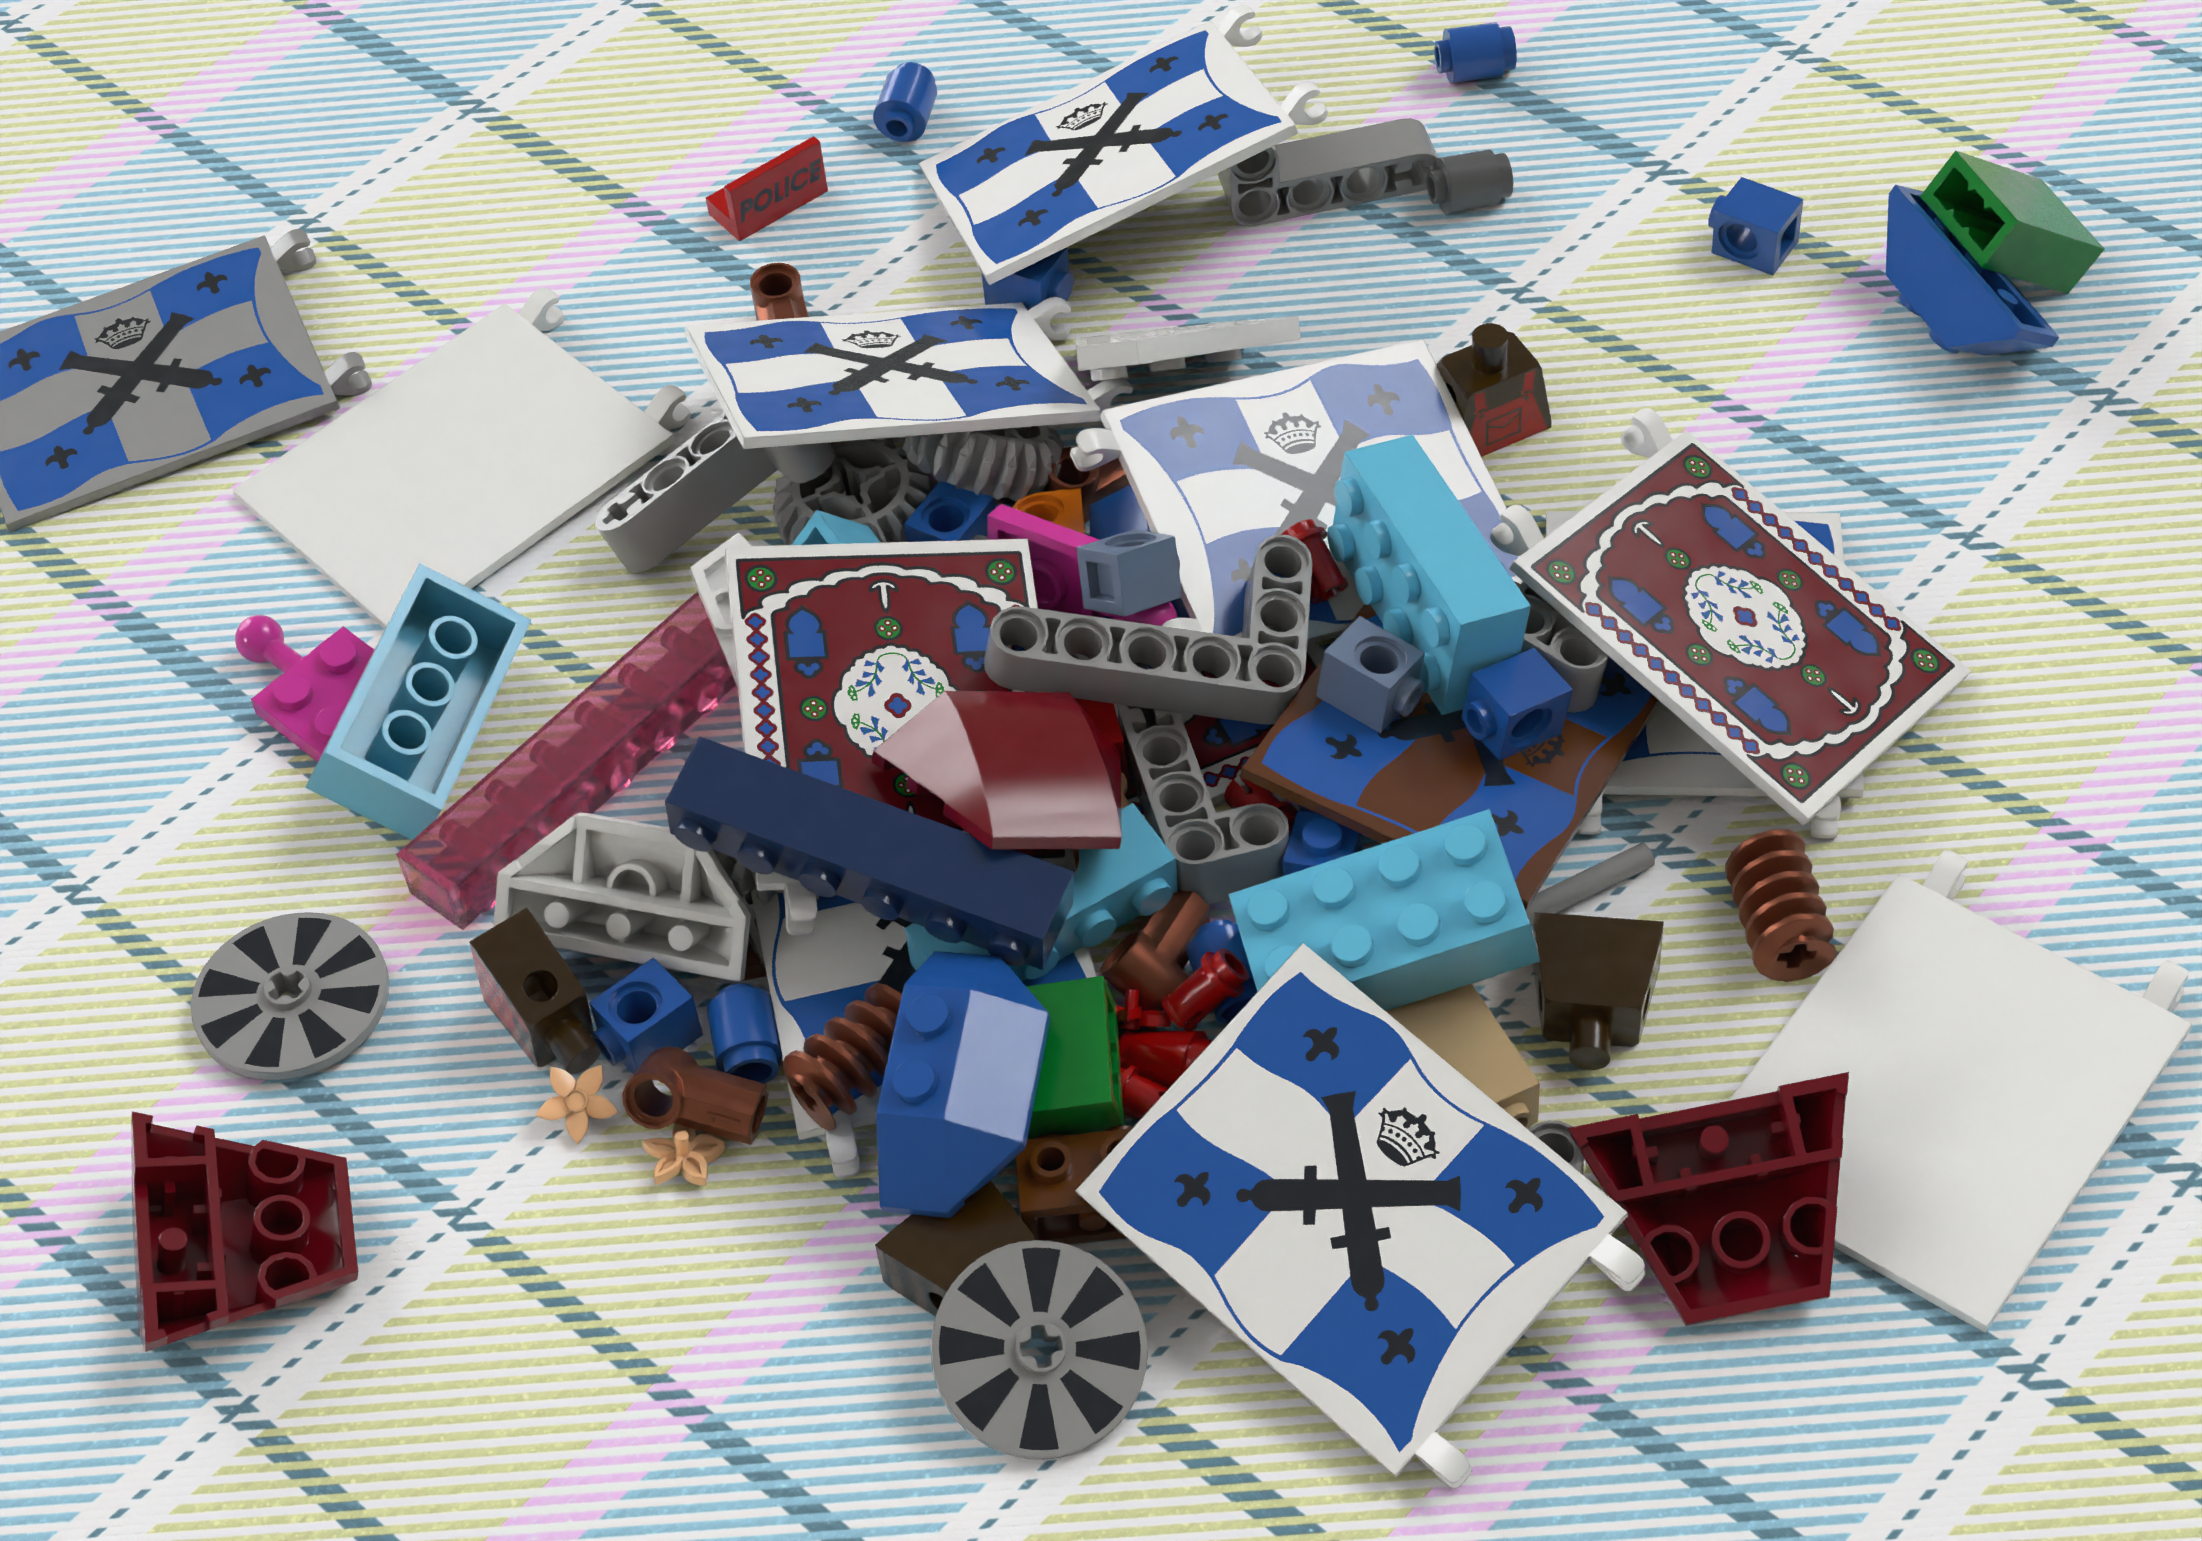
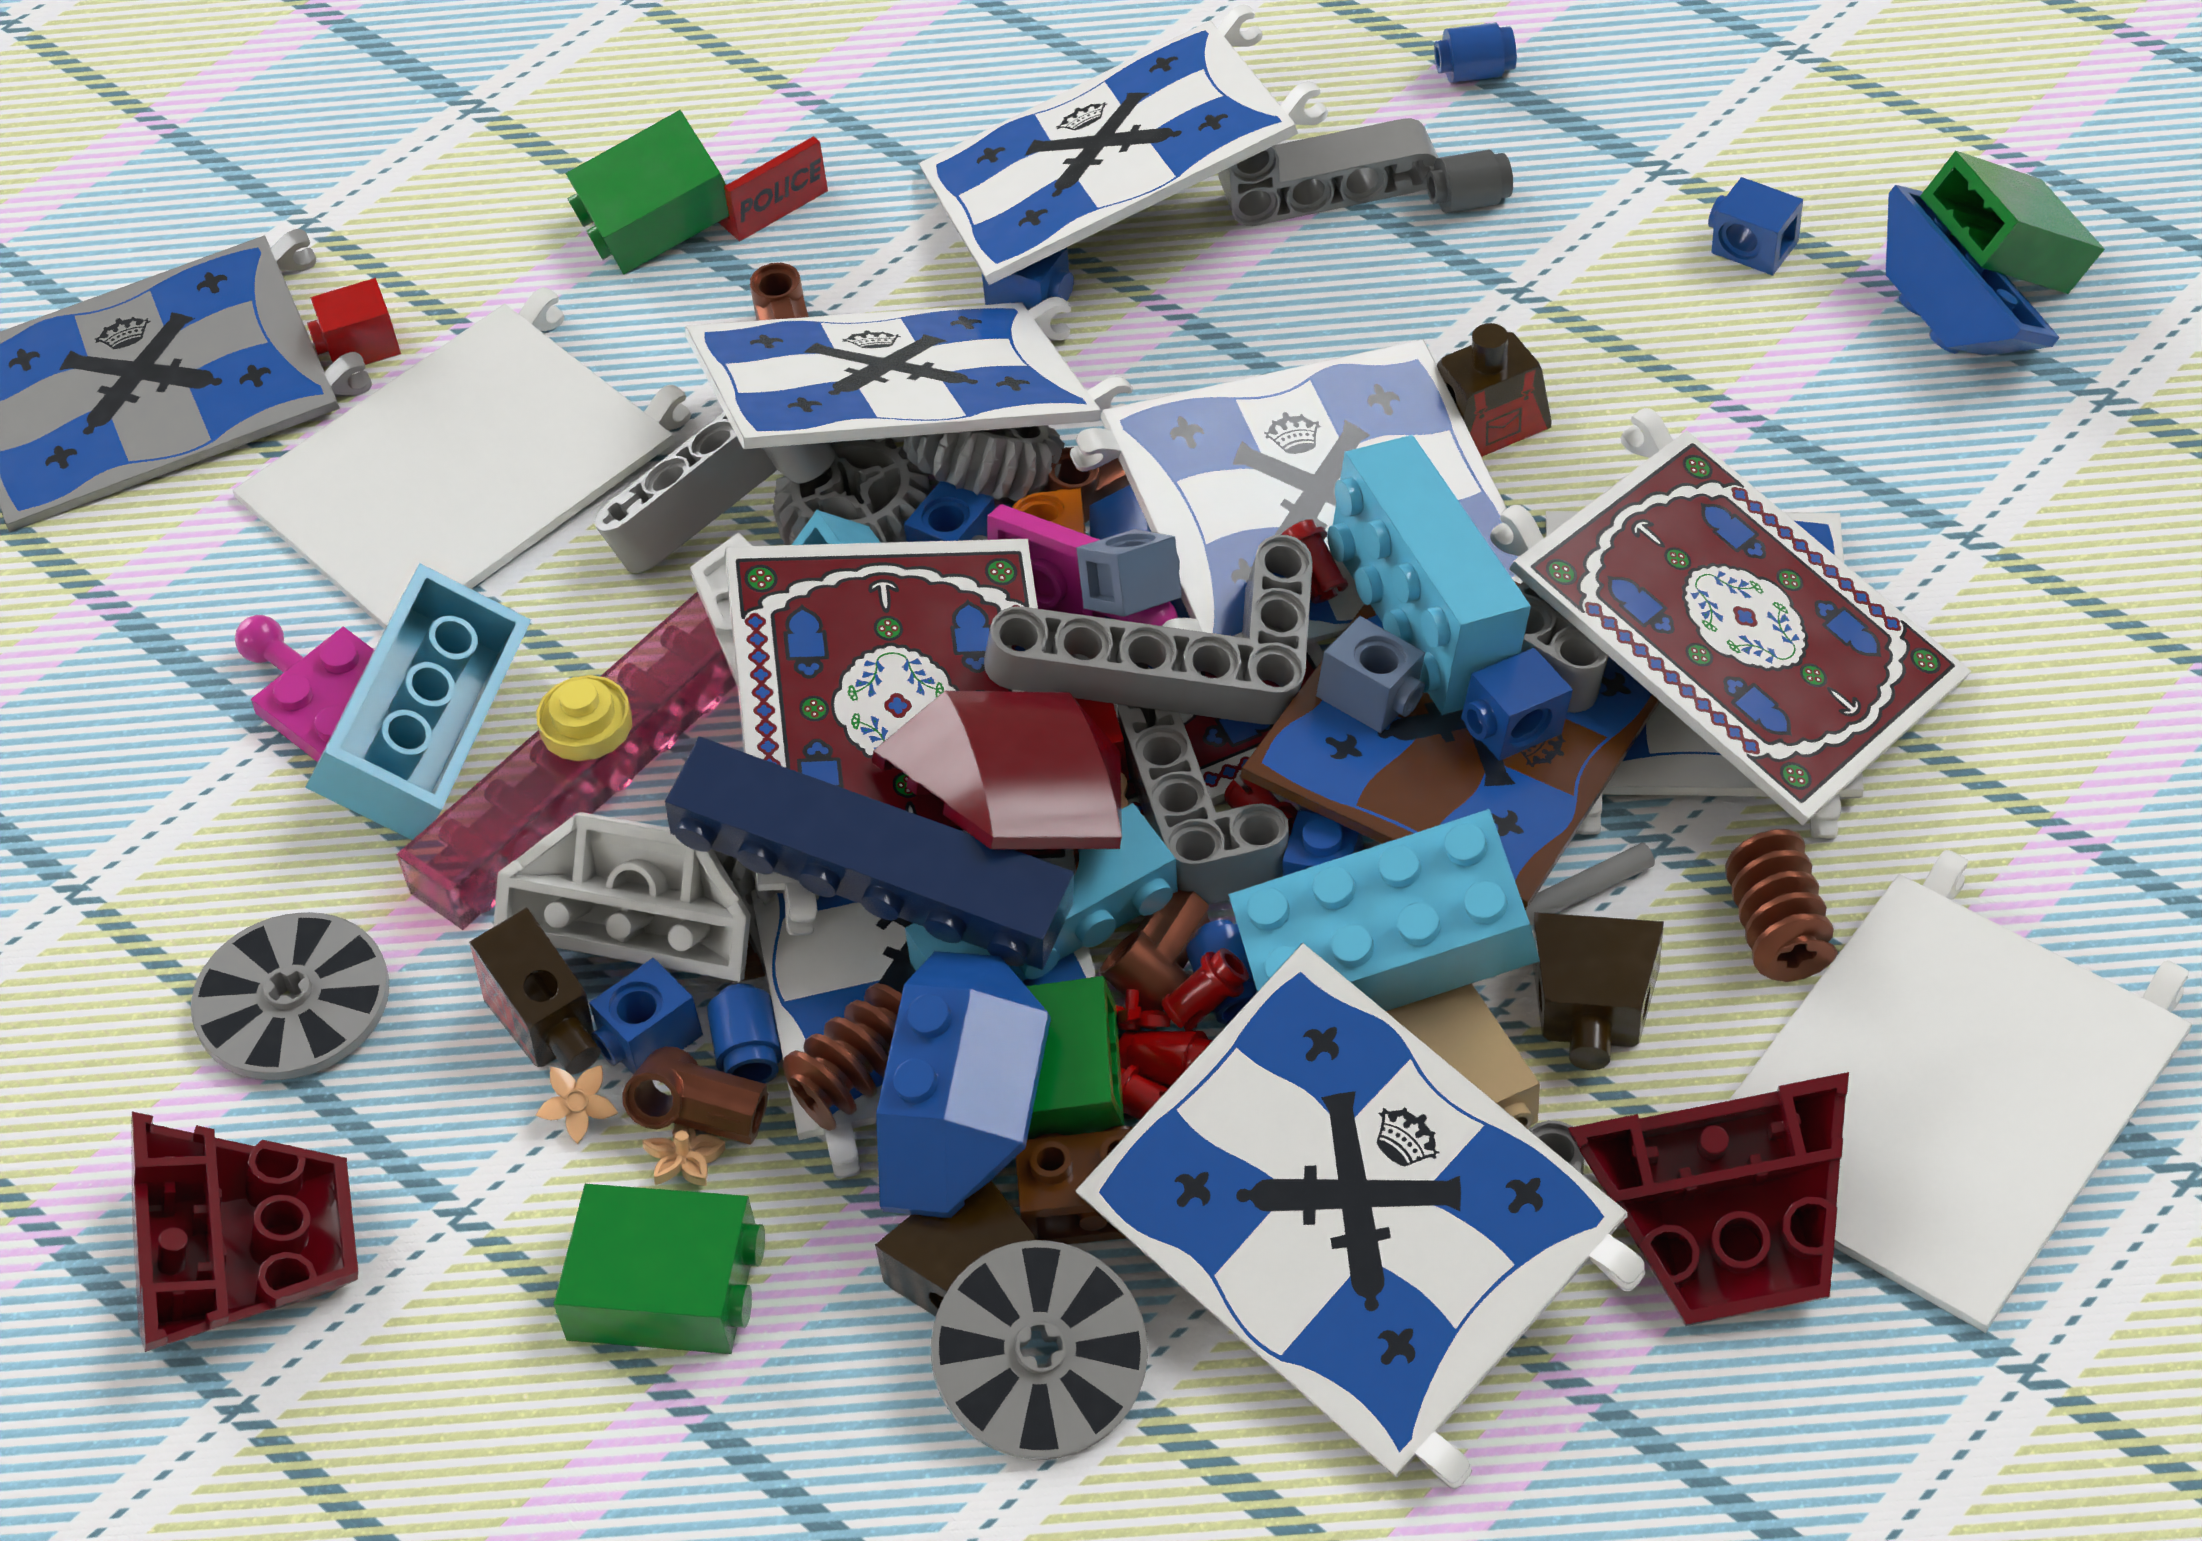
blue brick [873,62,937,142] -> none
white wing [1075,316,1301,381] -> none
none -> red brick [307,278,401,365]
none -> light yellow plate [536,675,632,761]
none -> green brick [553,1183,765,1354]
none -> green brick [565,110,729,275]

